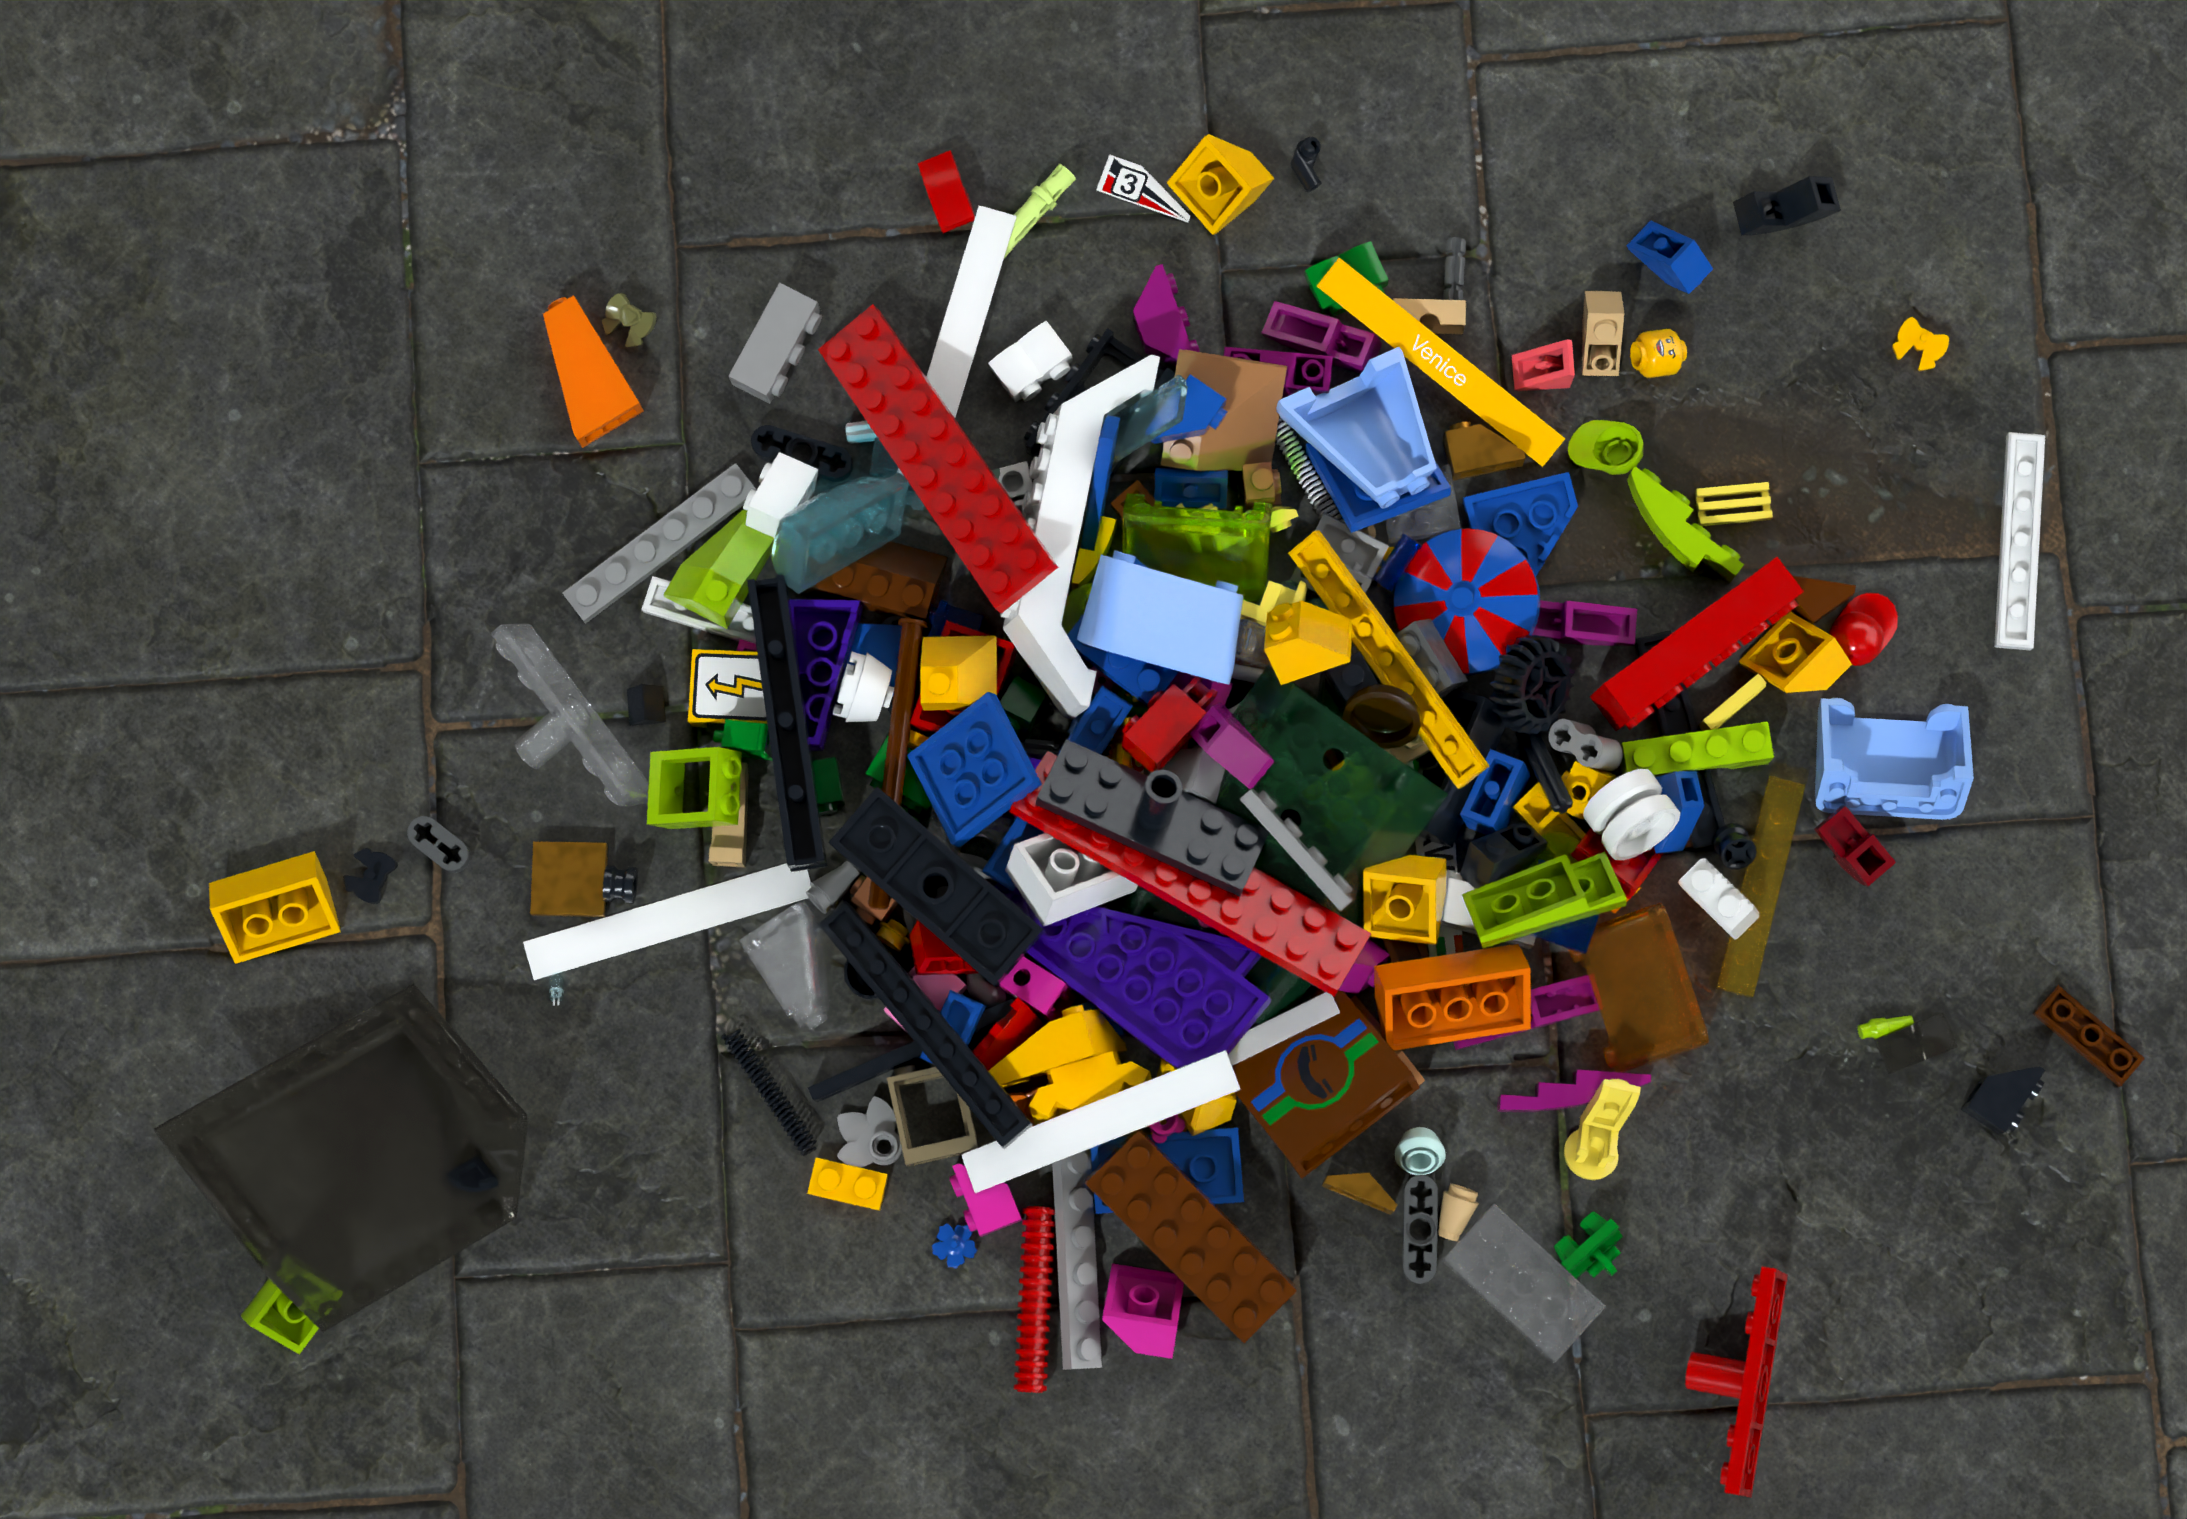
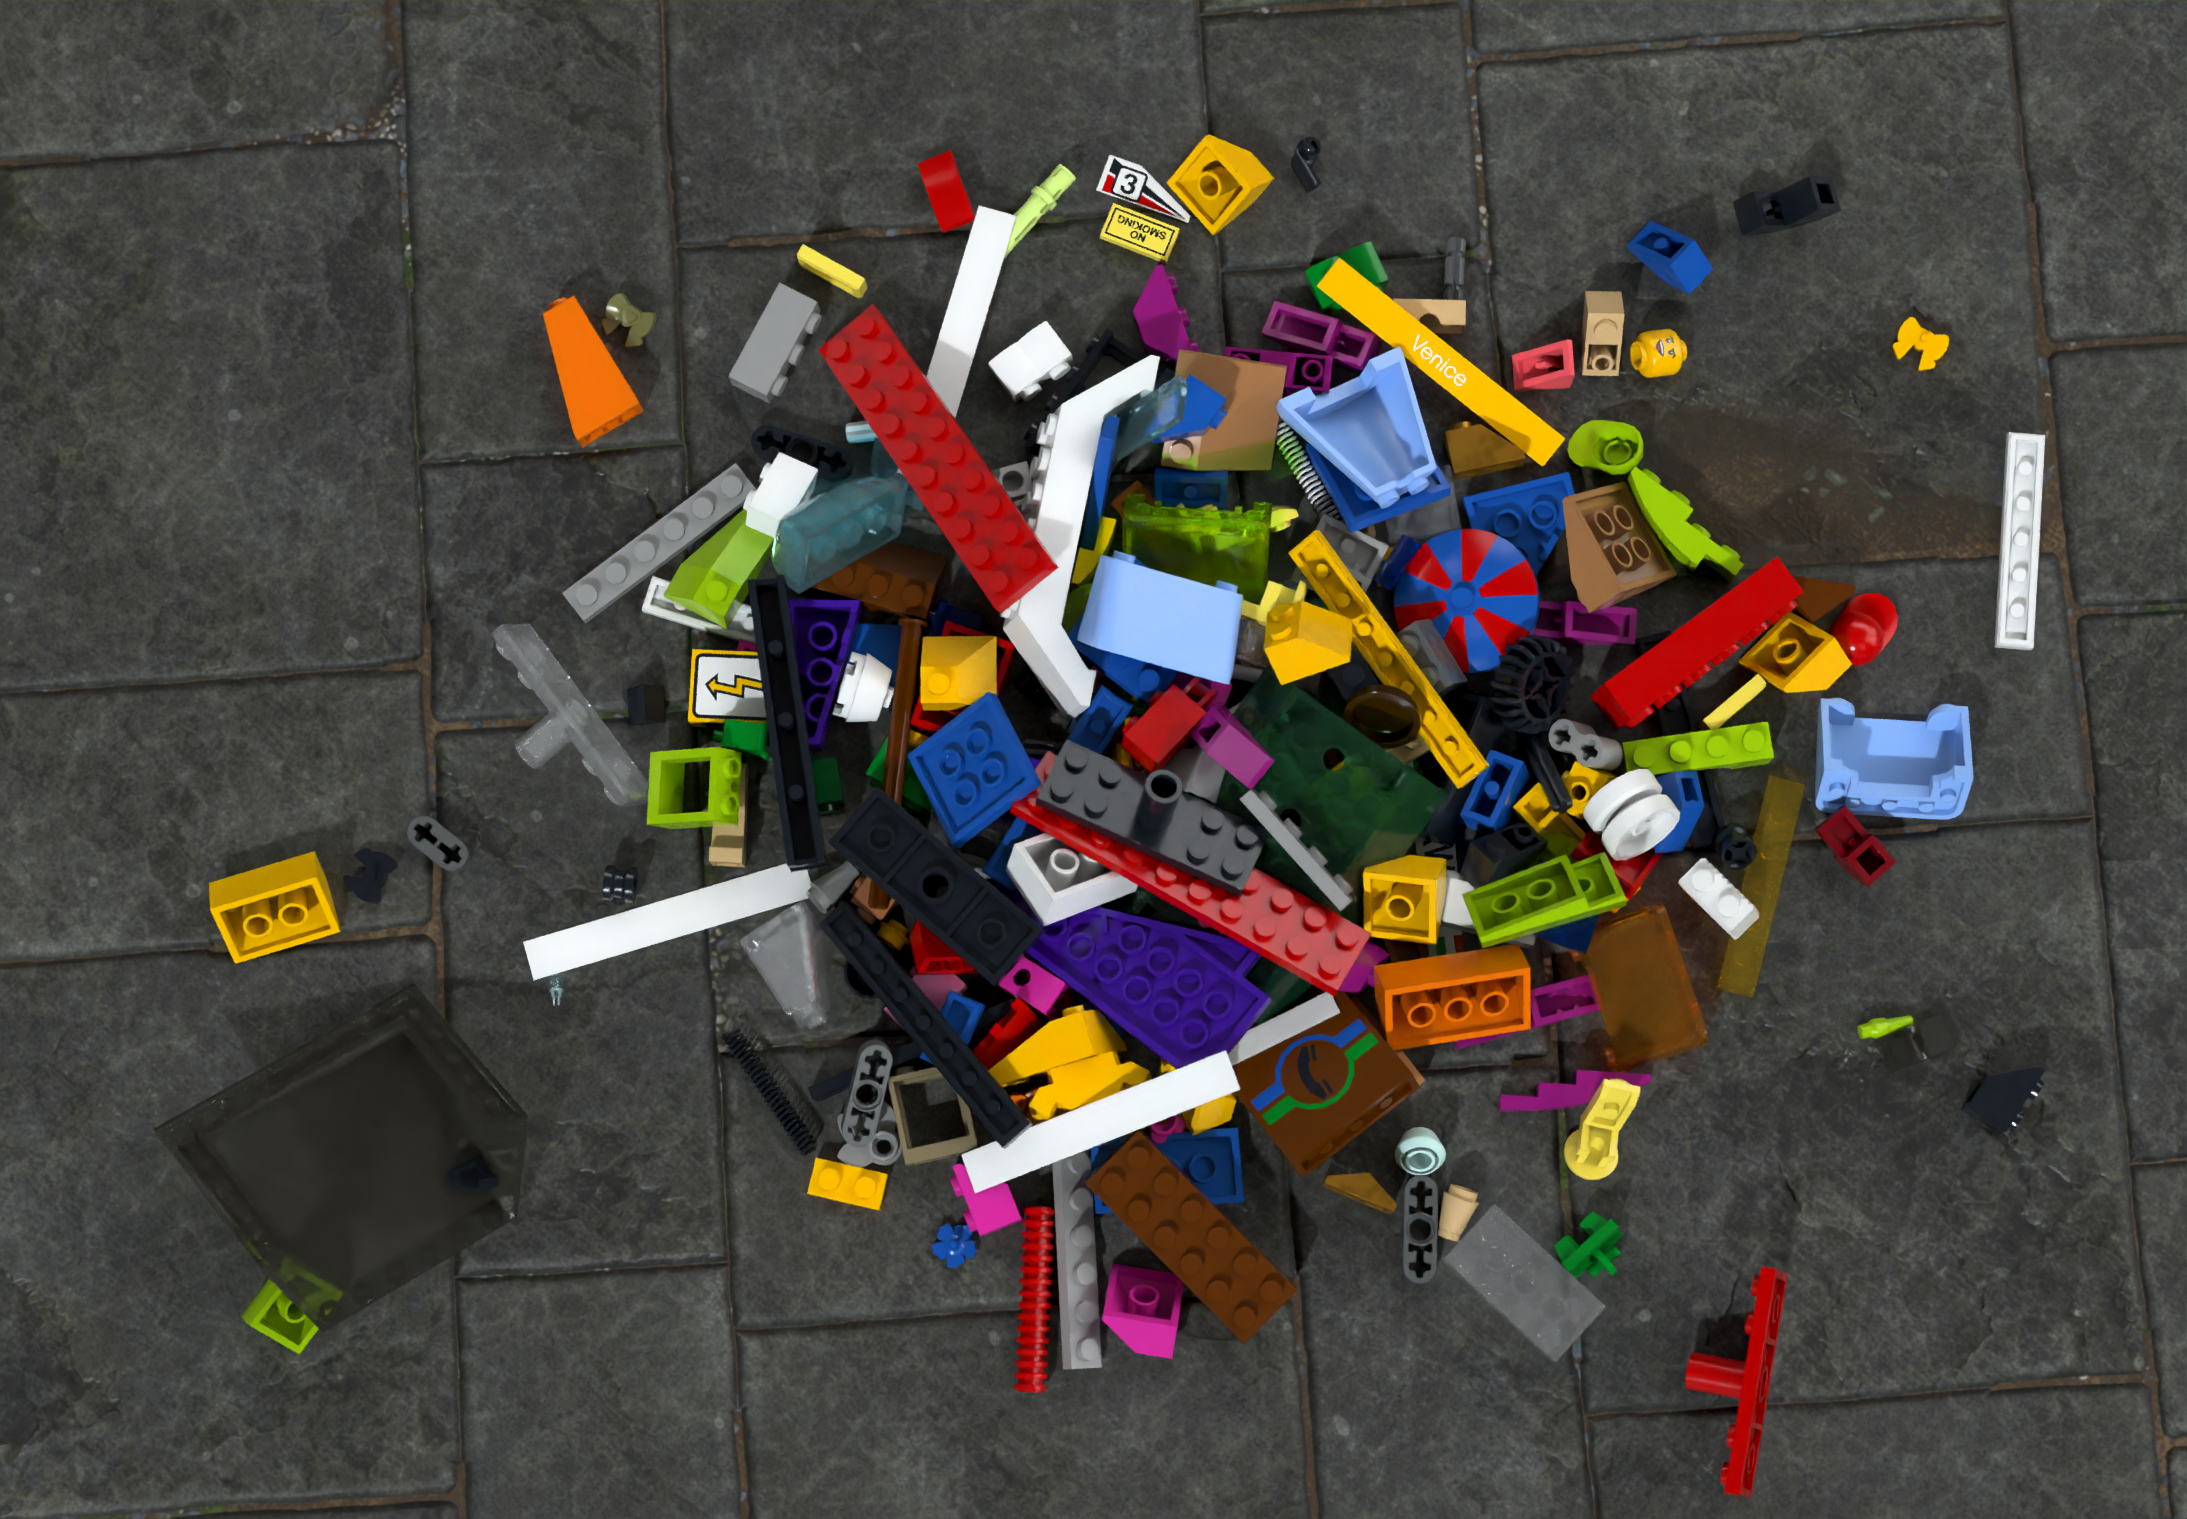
pearl gold tile [530,842,608,917] -> none
light grey arm [966,973,1006,1008] -> none
dark green brick [1000,676,1047,743] -> none
nougat brick [1242,462,1282,509] -> none
light yellow tile [1695,482,1773,526] -> none
reddish brown tile [2033,985,2145,1087] -> none
none -> light yellow tile [797,245,867,299]
none -> dark grey beam [841,1040,893,1147]
none -> light yellow tile [1100,203,1180,264]
none -> medium nougat slope [1562,481,1677,613]

